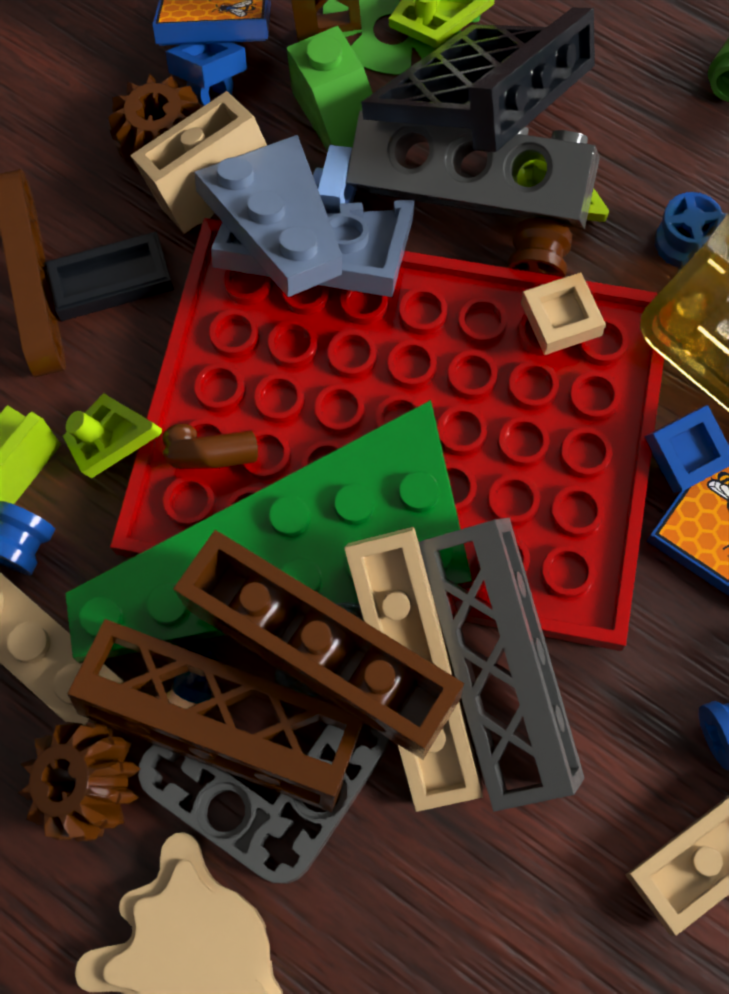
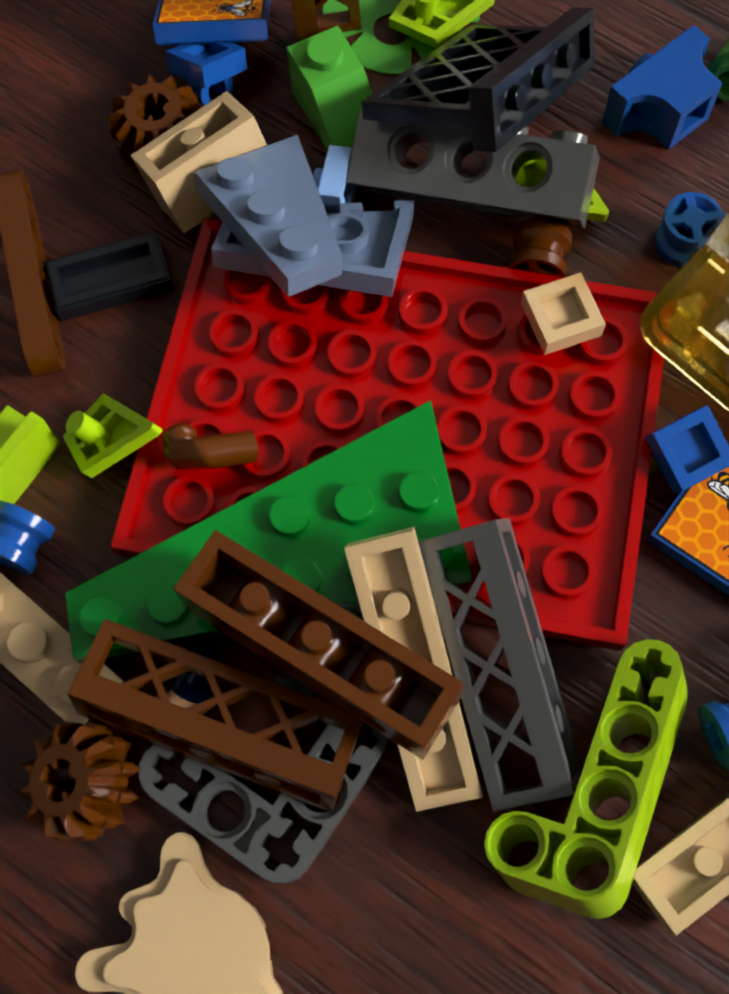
none -> lime beam [484,639,688,919]
none -> blue brick [602,25,722,150]

